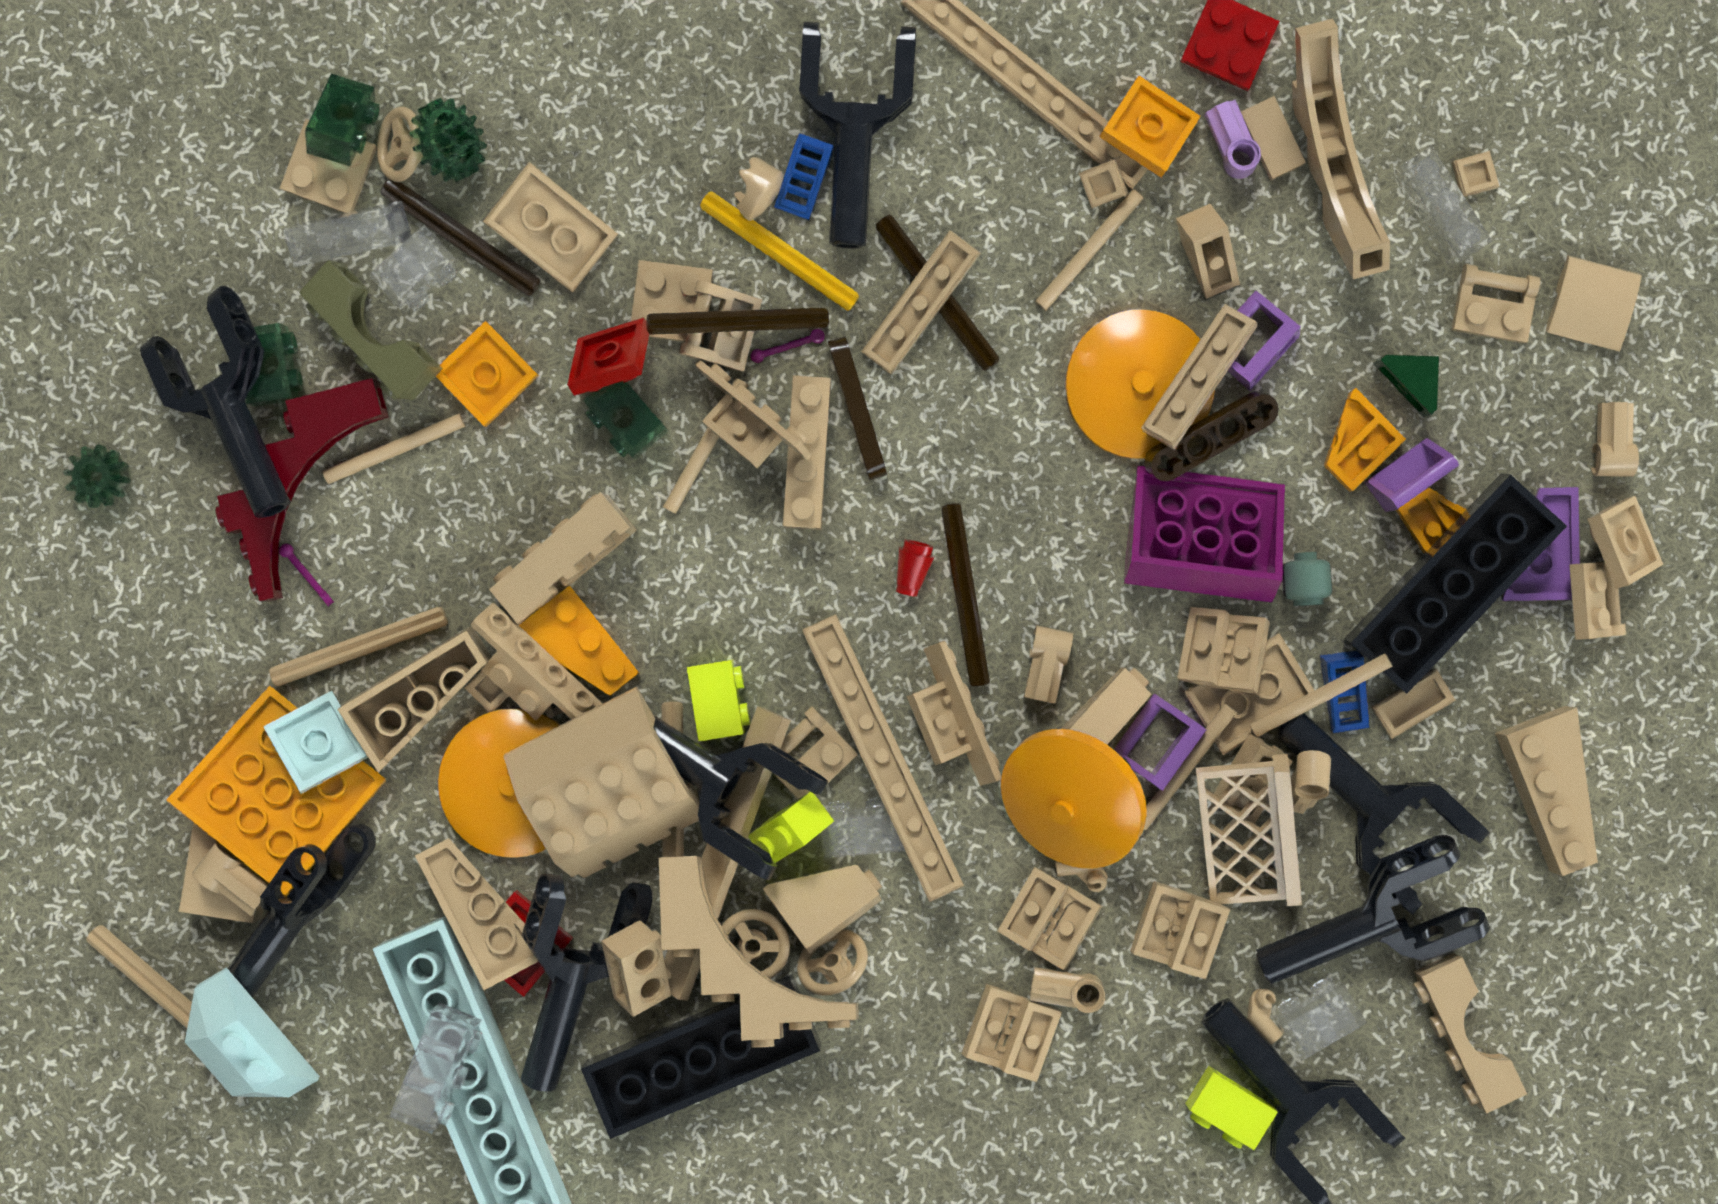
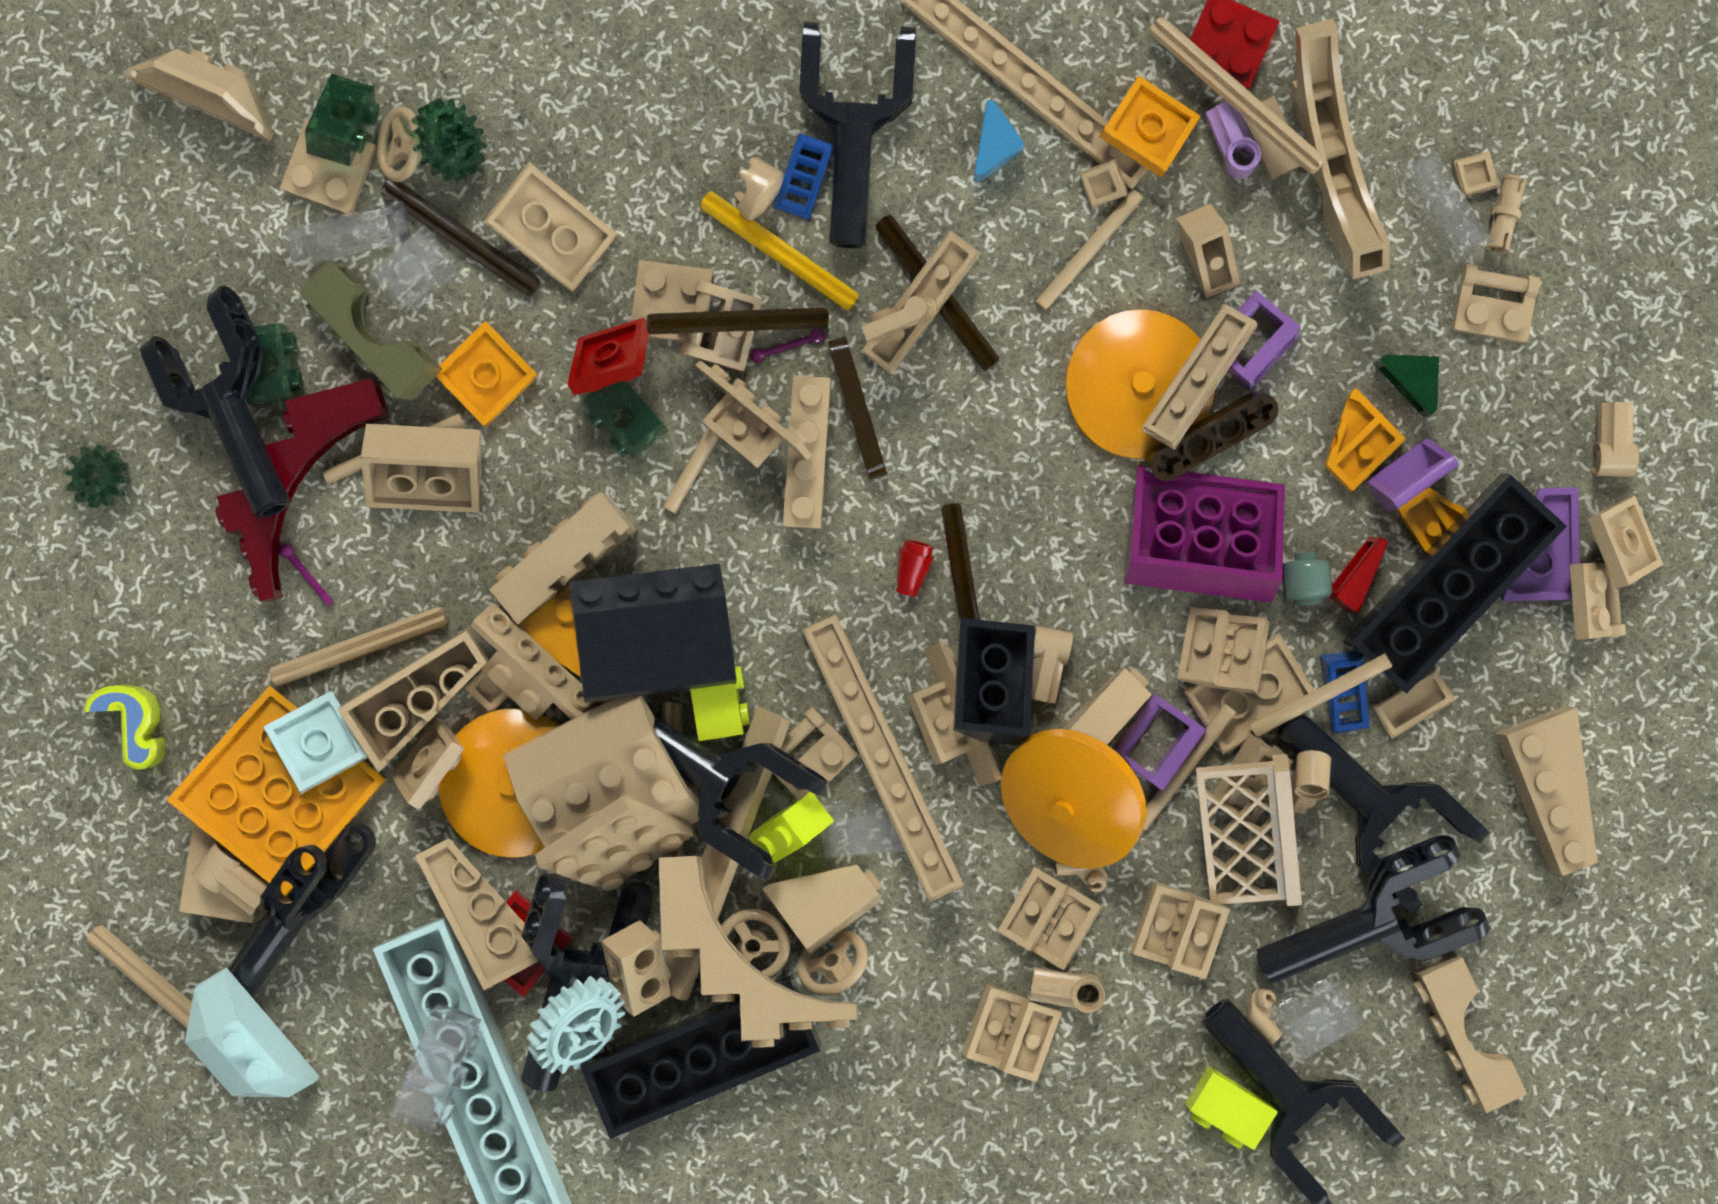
tan slope [1546,255,1642,352] -> none
none -> neon yellow animal [83,684,166,770]
none -> tan wedge [125,49,273,142]
none -> tan slope [361,424,482,513]
none -> tan plate [391,716,464,810]
none -> light aqua gear [527,976,625,1074]
none -> tan plate [535,796,694,891]
none -> black slope [569,564,737,703]
none -> tan plate [861,296,938,341]
none -> black slope [953,618,1035,745]
none -> dark azure slope [973,100,1025,182]
none -> tan axle [1149,17,1326,174]
none -> red slope [1328,537,1388,614]
none -> tan pin [1485,174,1527,254]

